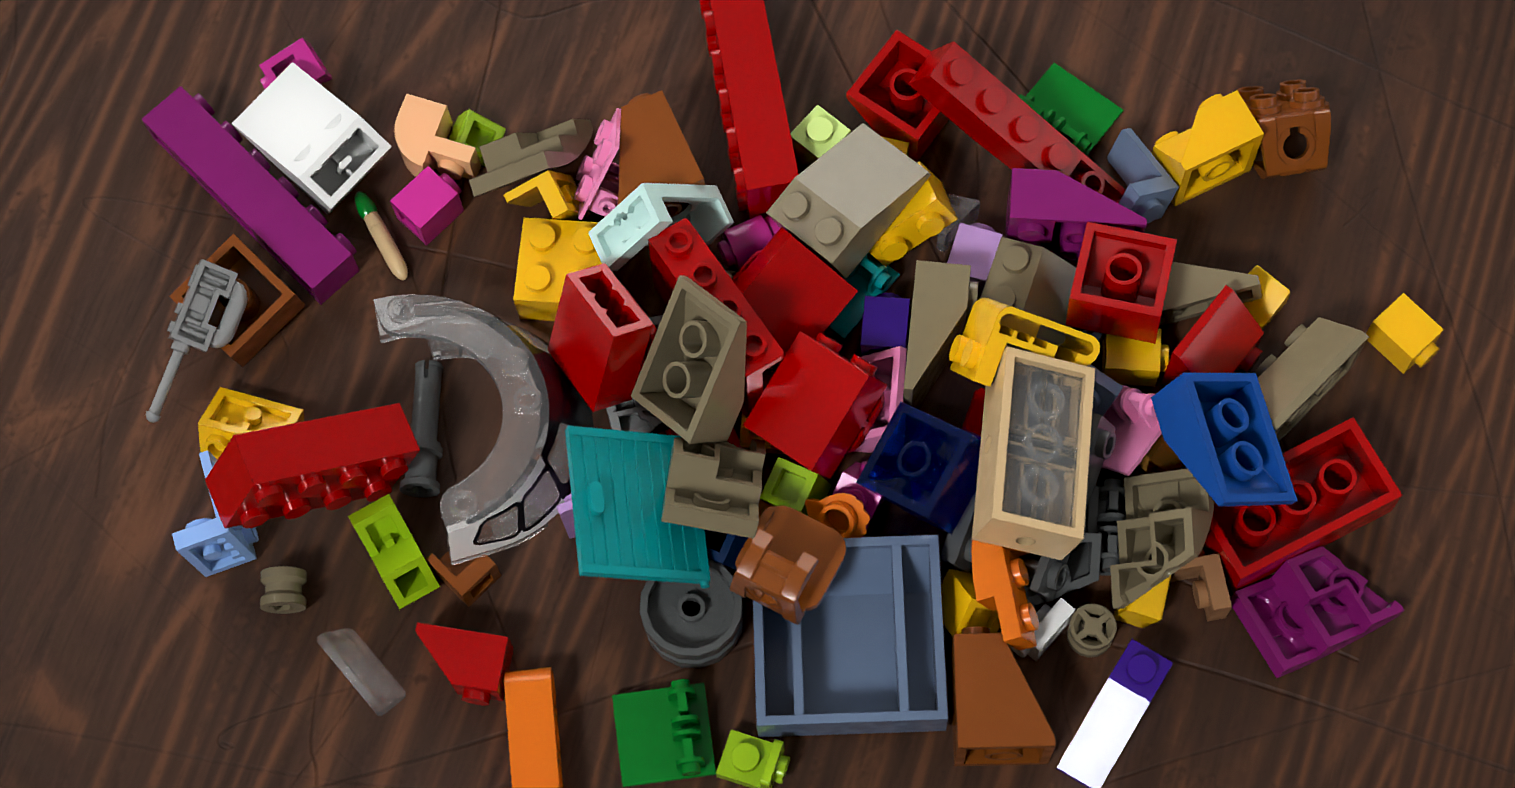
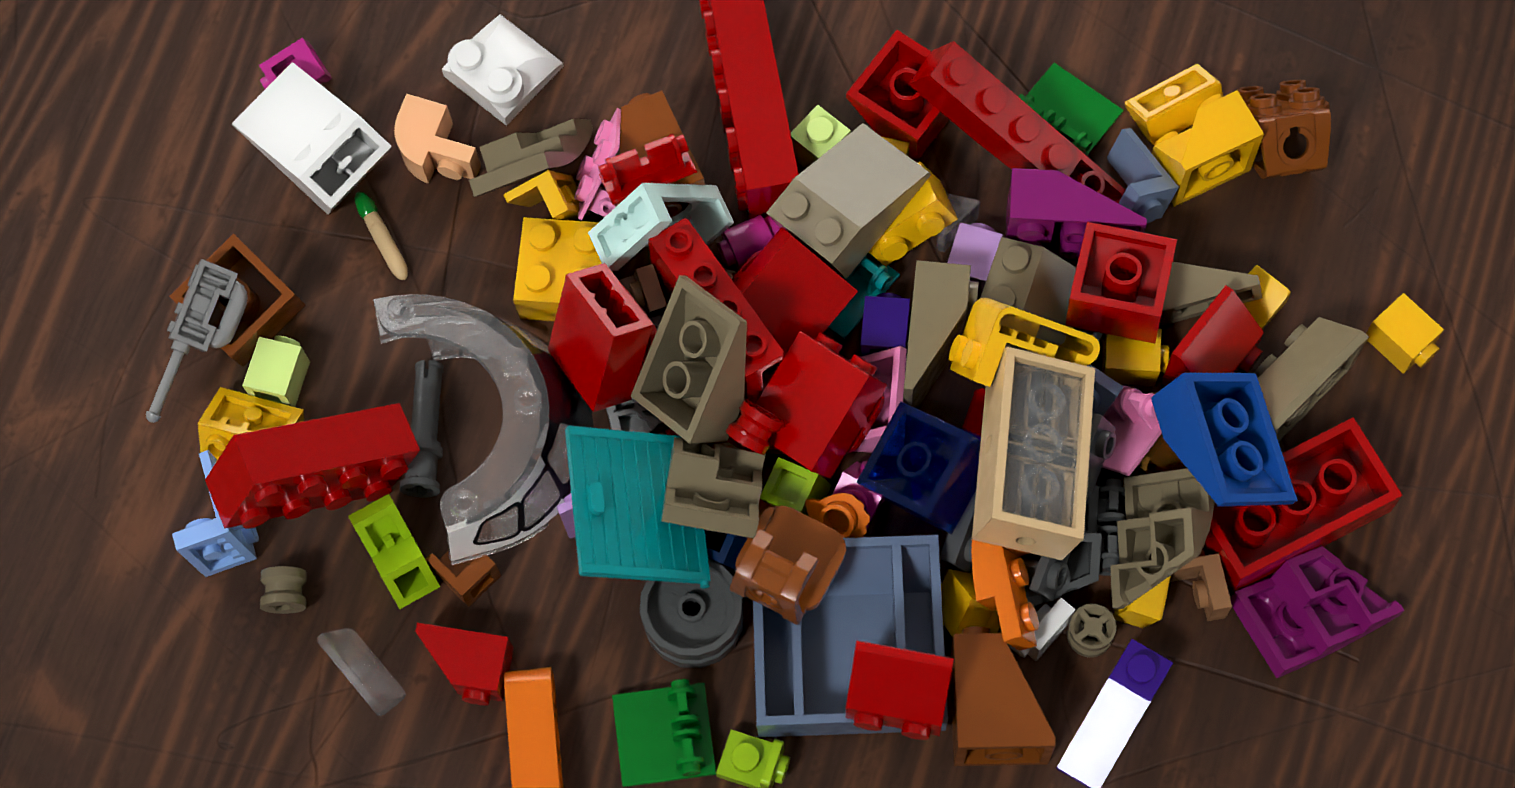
magenta brick [141,86,360,305] -> none
dark pink brick [390,166,464,245] -> none
lime slope [448,109,506,166] -> none
none -> yellowish green brick [242,336,310,407]
none -> white slope [442,14,563,126]
none -> red hinge [598,133,697,205]
none -> medium nougat bracket [619,264,667,317]
none -> red wheel [725,399,784,455]
none -> red slope [845,640,954,740]
none -> yellow slope [1124,64,1223,145]

